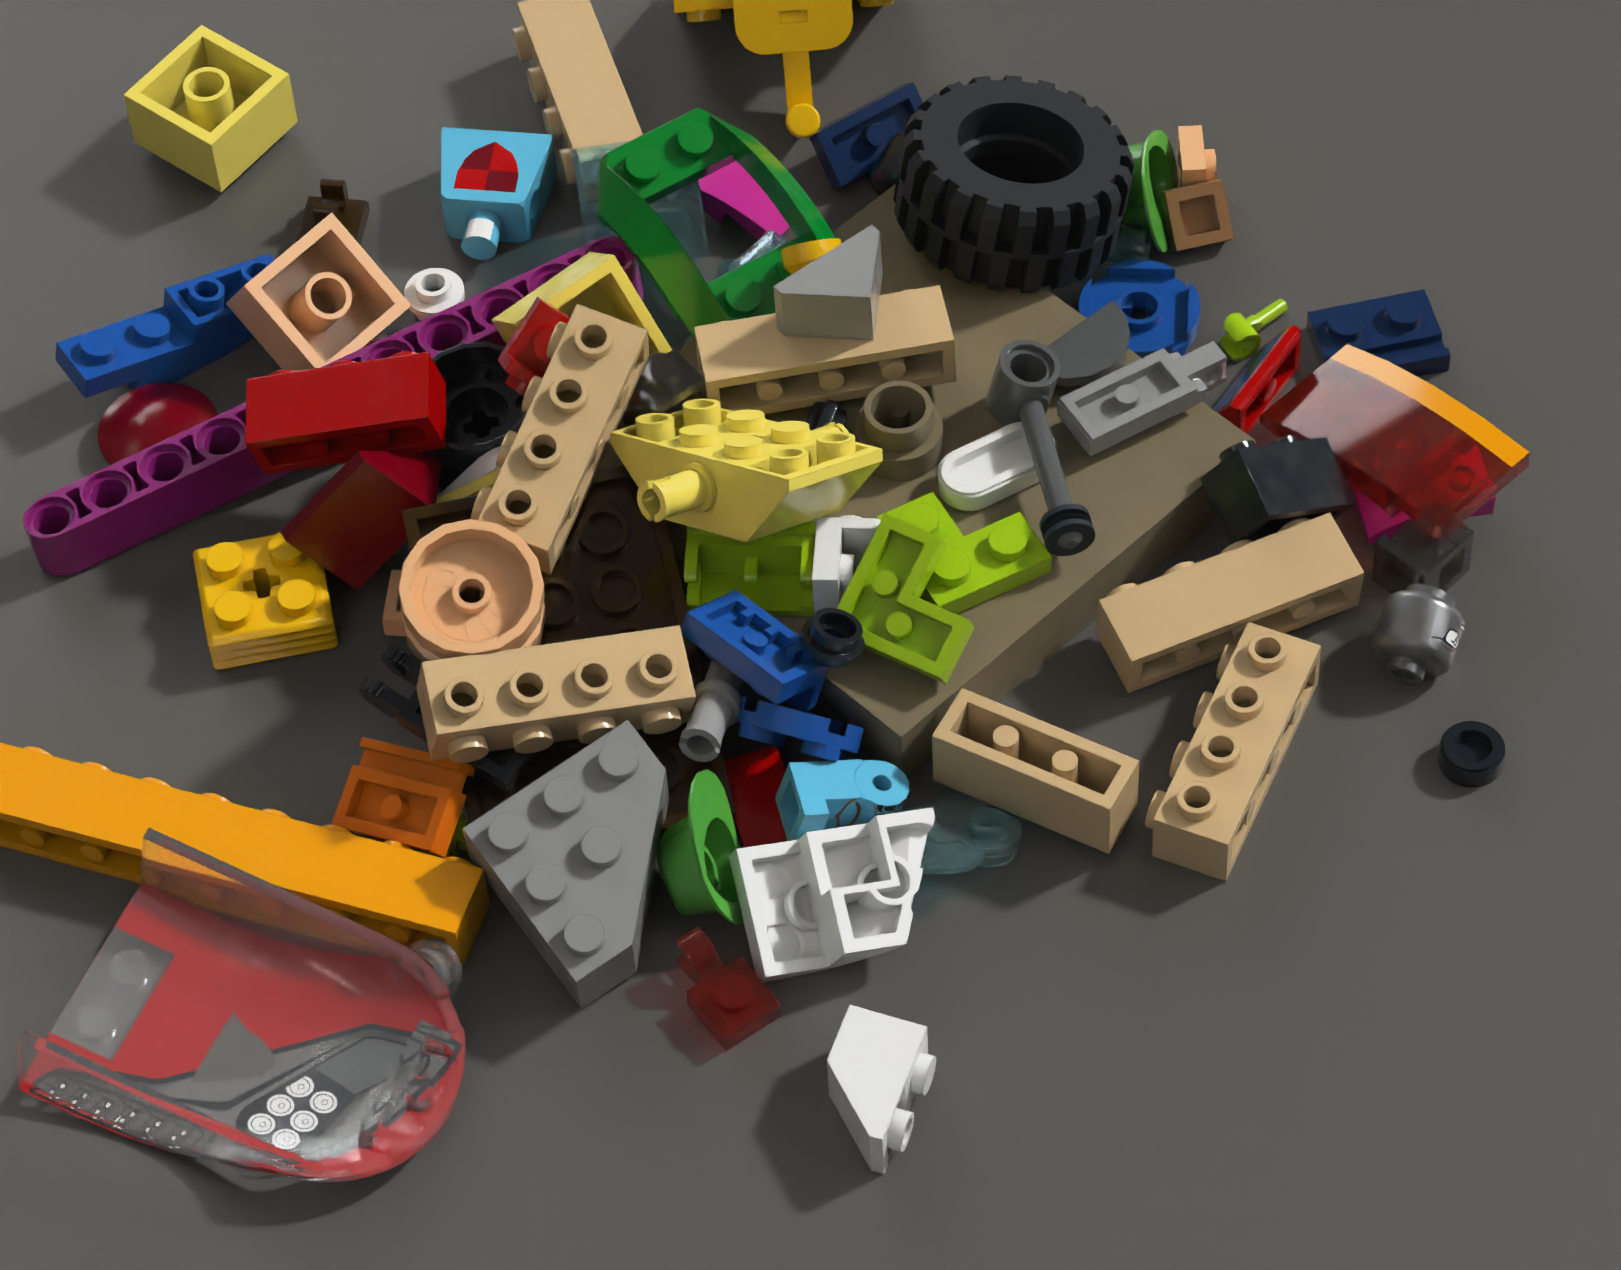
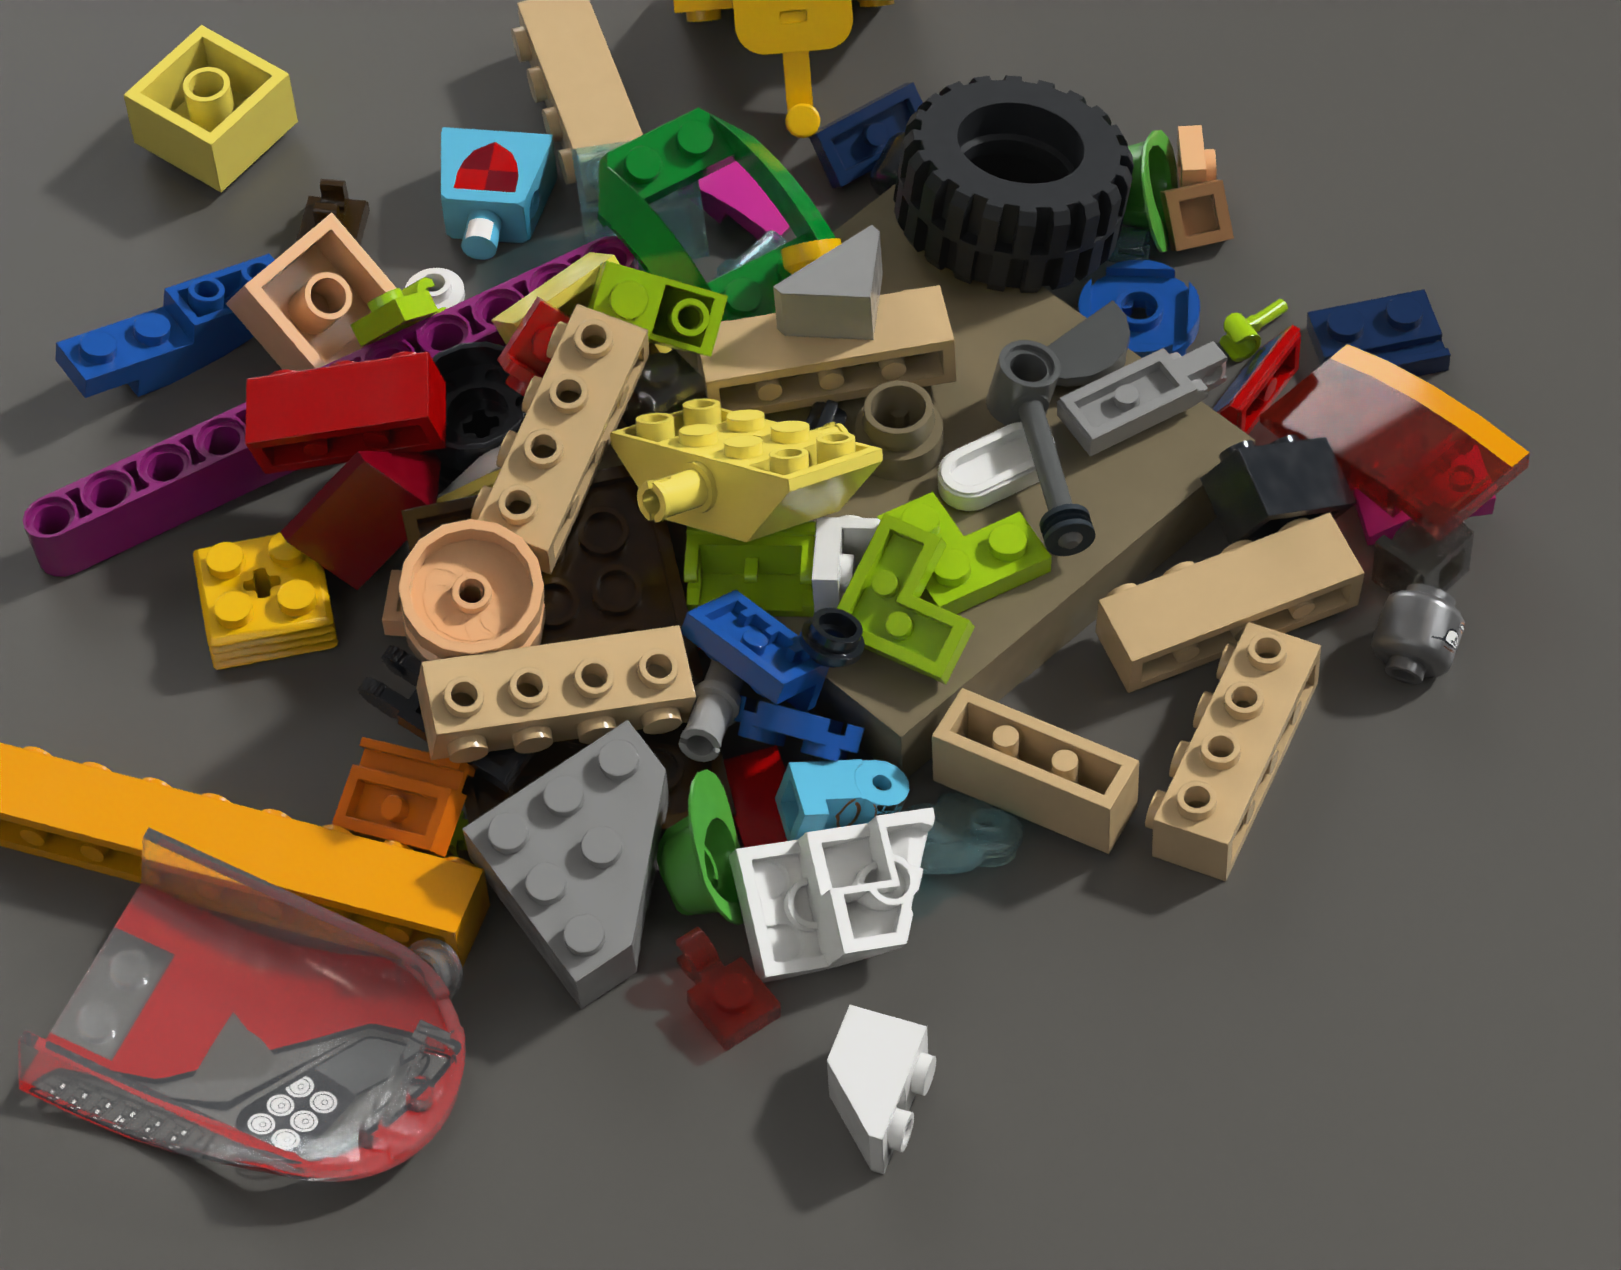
dark red dish [97,382,218,465] -> none
black tile [1438,721,1505,787] -> none
none -> lime plate [350,277,446,347]
none -> lime slope [588,261,728,357]

